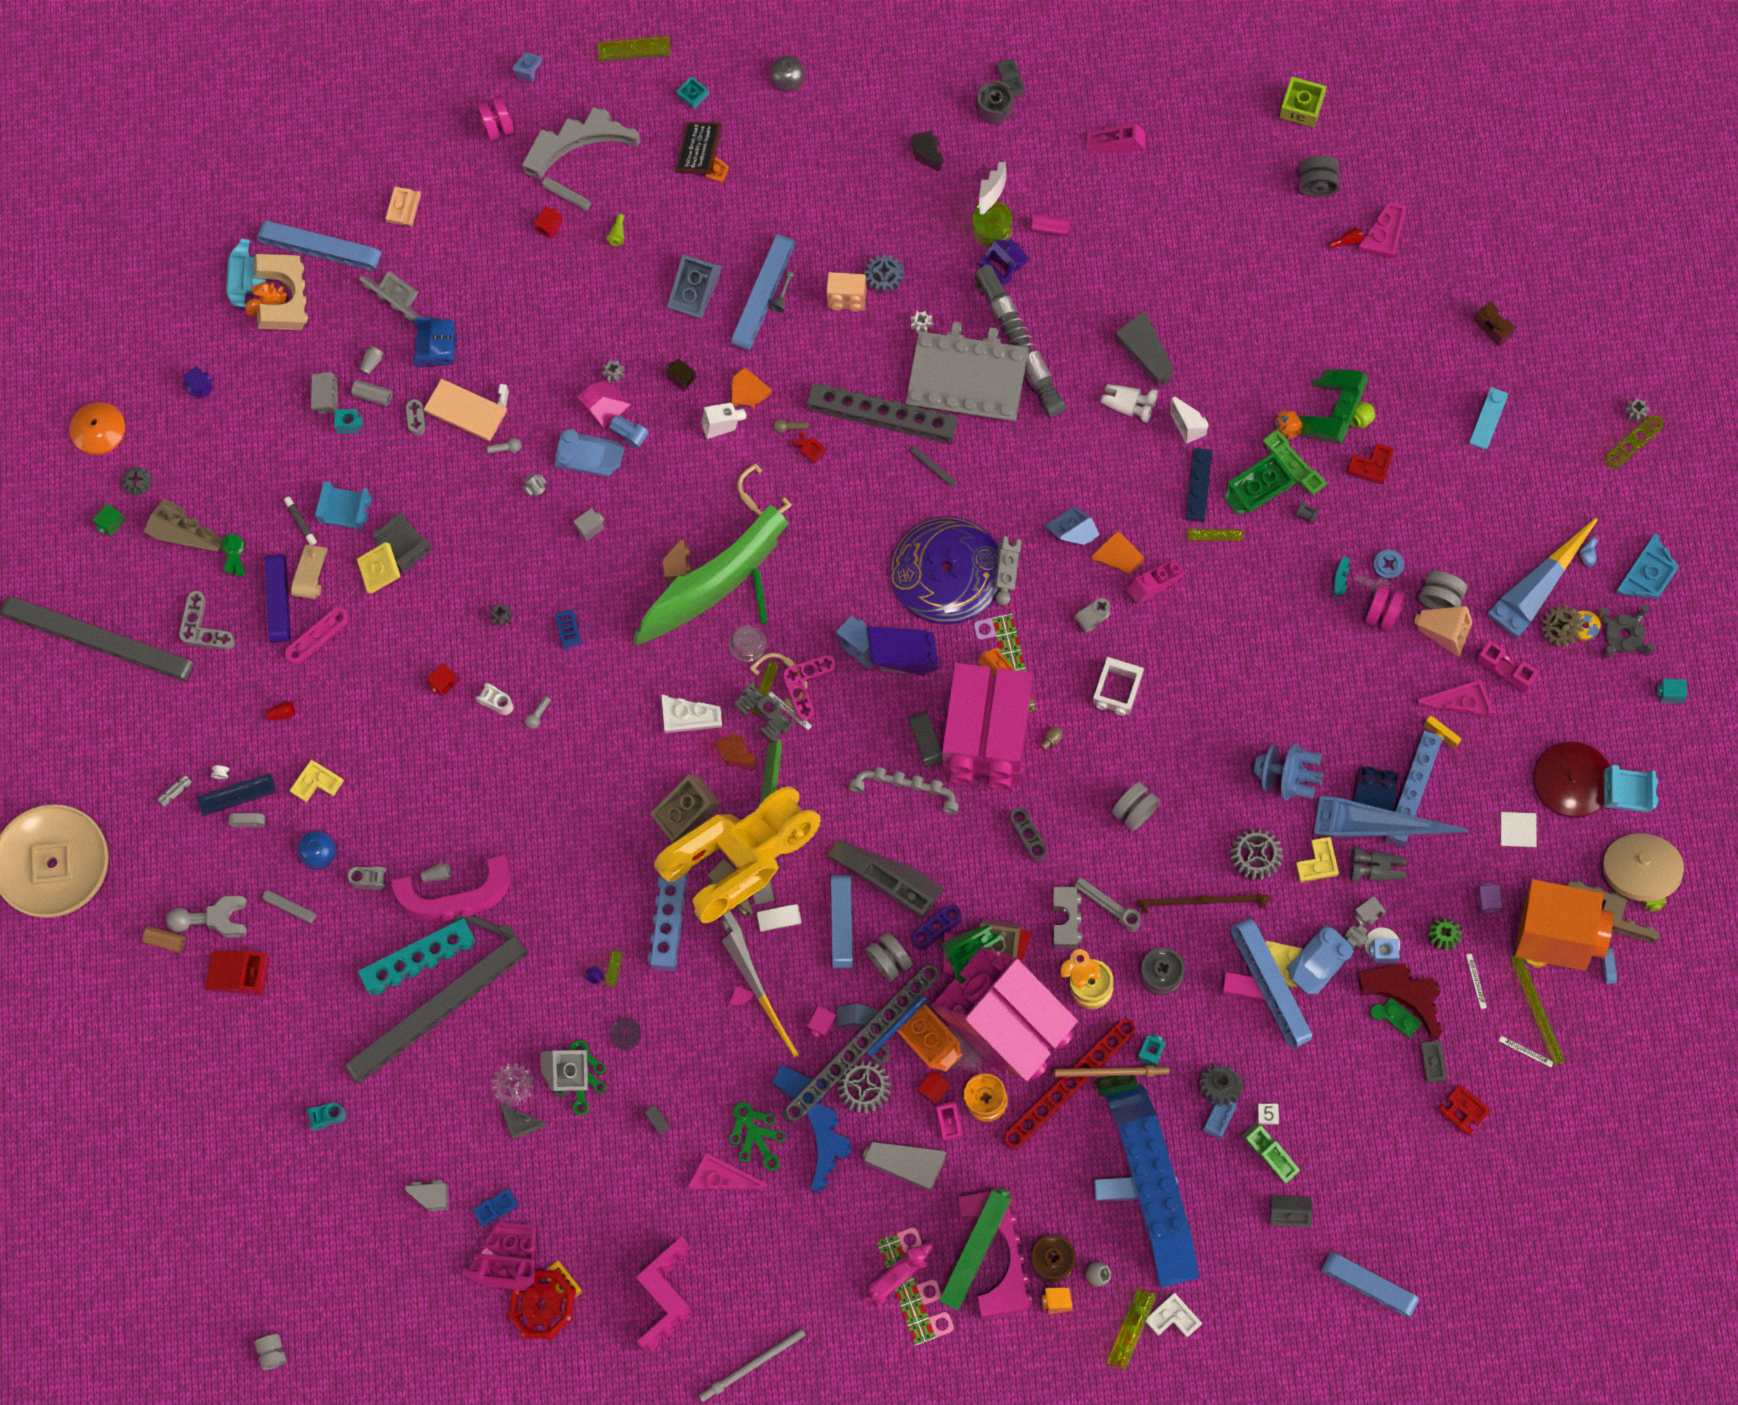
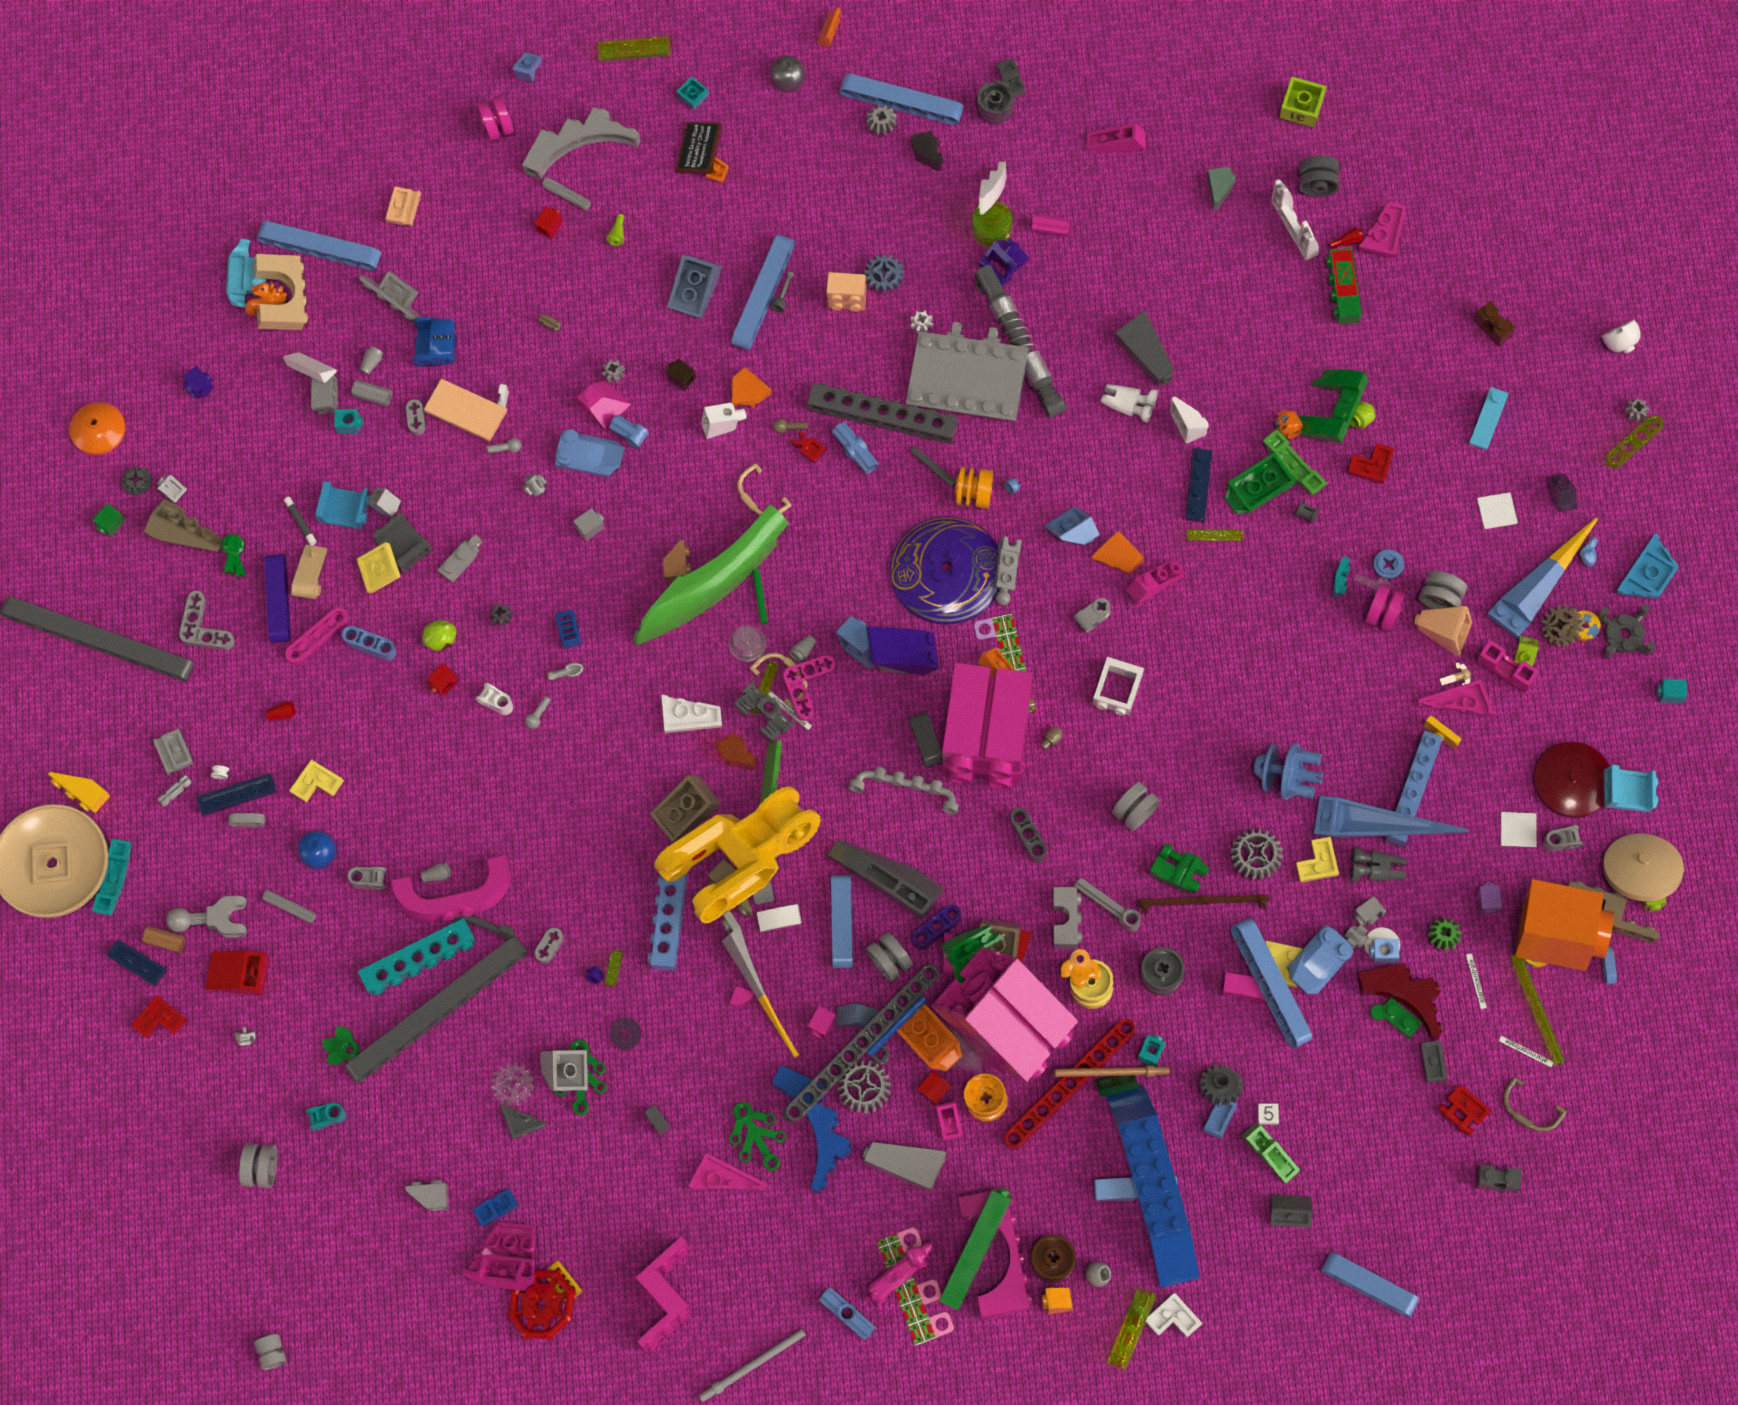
dark blue slope [1354,766,1398,811] -> none
none -> yellow slope [48,772,110,813]
none -> teal slope [92,839,132,916]
none -> dark blue plate [106,939,167,987]
none -> red plate [131,995,187,1038]
none -> light grey plate [153,728,194,775]
none -> light grey bracket [156,475,187,503]
none -> light grey piece [234,1027,255,1046]
none -> light grey wheel [239,1142,278,1189]
none -> white slope [283,352,337,383]
none -> green plate [321,1026,360,1065]
none -> medium blue beam [342,626,397,661]
none -> light grey brick [366,488,401,517]
none -> lime hair [422,620,457,651]
none -> light grey hinge [438,534,482,583]
none -> light grey beam [535,928,564,964]
none -> dark tan piece [538,314,561,332]
none -> light grey piece [547,663,584,681]
none -> light grey cone [789,635,817,663]
none -> orange slope [817,7,841,47]
none -> medium blue piece [819,1287,876,1341]
none -> medium blue piece [832,422,879,474]
none -> medium blue beam [839,73,964,125]
none -> light grey gear [866,104,897,136]
none -> light orange wheel [955,466,993,509]
none -> medium blue hinge [1004,478,1020,495]
none -> green hips [1150,843,1209,894]
none -> sand green slope [1207,167,1236,211]
none -> white wedge [1271,179,1319,261]
none -> green brick [1326,248,1362,325]
none -> tan piece [1440,662,1471,685]
none -> dark grey brick [1476,1165,1522,1194]
none -> white sticker [1477,492,1518,529]
none -> dark tan piece [1503,1077,1567,1132]
none -> lime bracket [1514,636,1538,667]
none -> light grey piece [1543,825,1583,852]
none -> clear purple slope [1547,473,1577,512]
none -> white cylinder [1602,319,1641,354]

